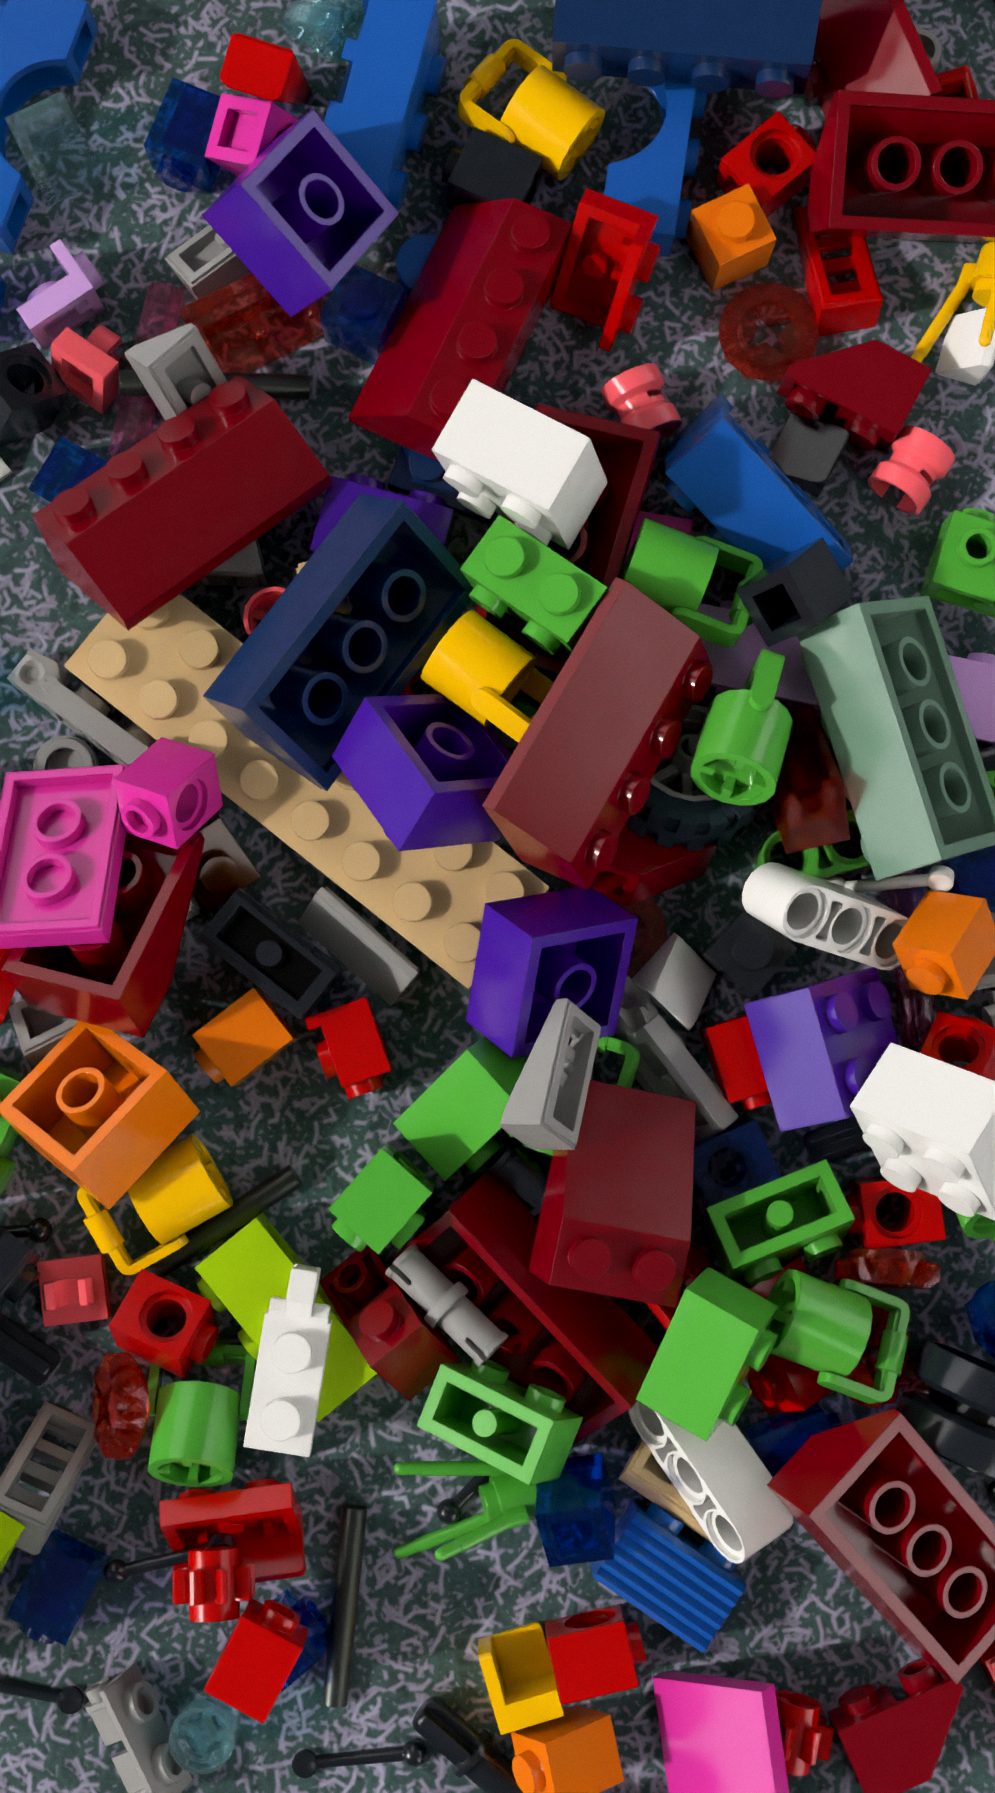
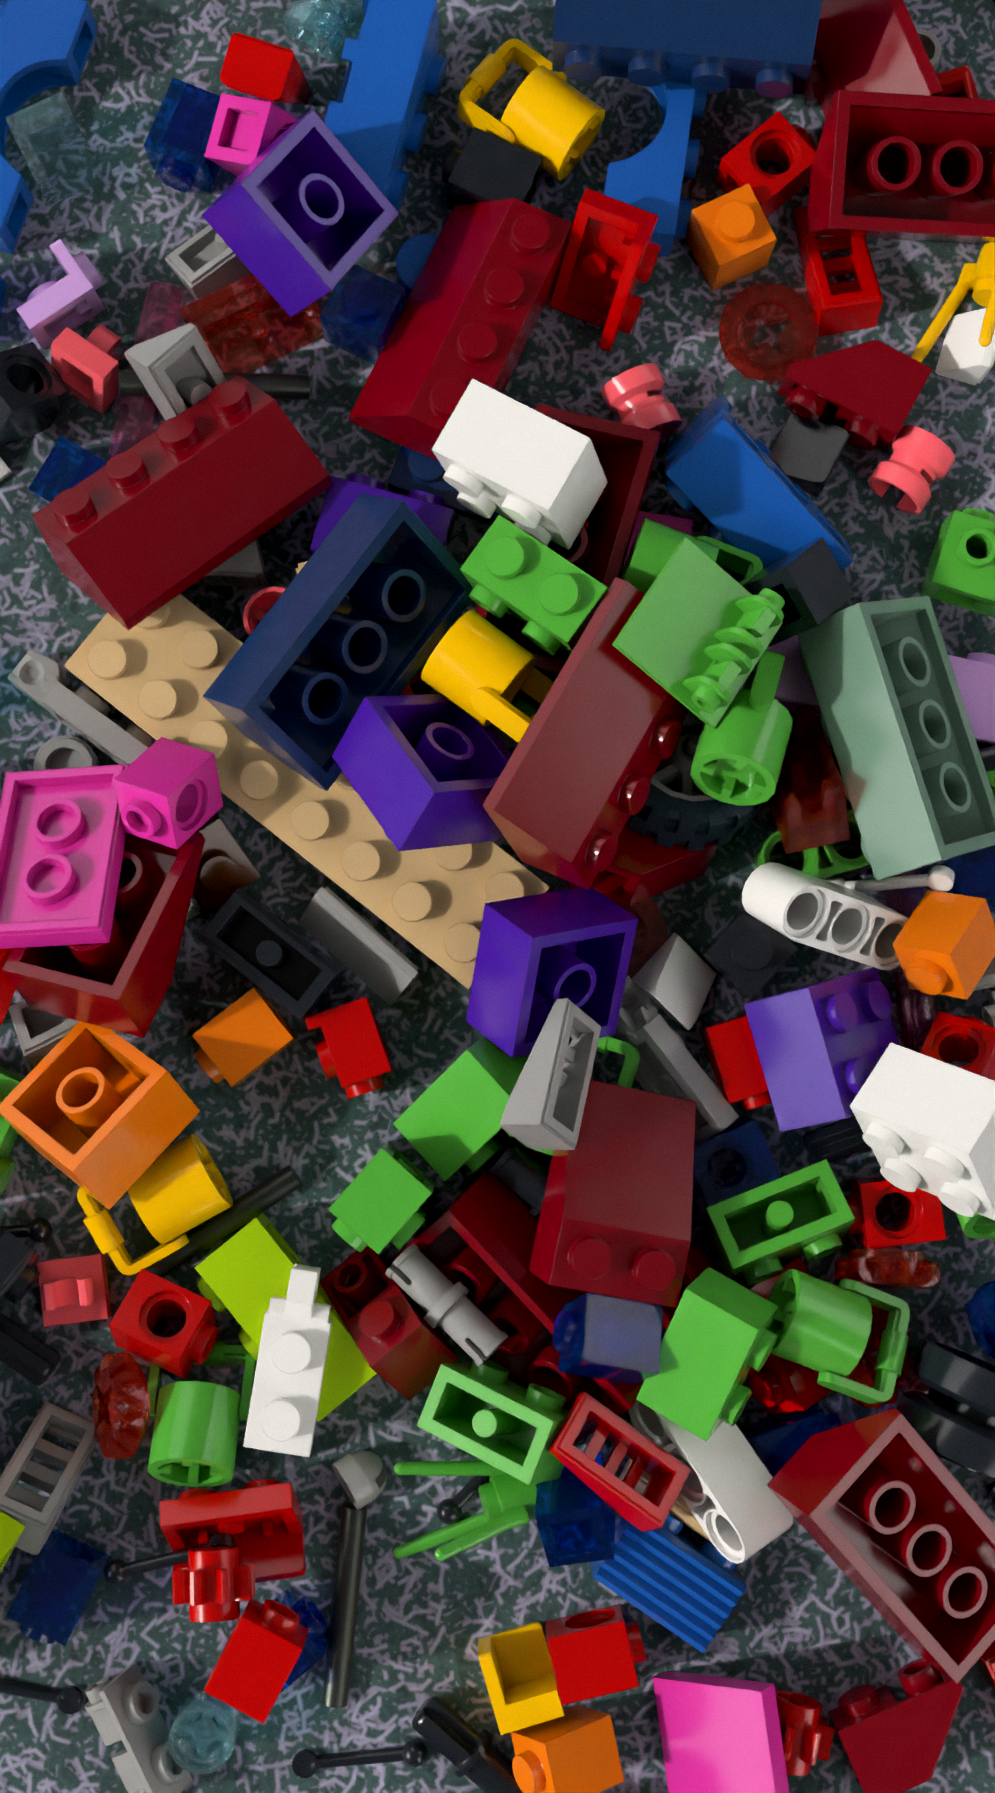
none -> light grey hinge [332,1450,388,1510]
none -> red slope [548,1392,691,1532]
none -> clear blue brick [553,1292,663,1384]
none -> bright green hinge [612,537,785,729]

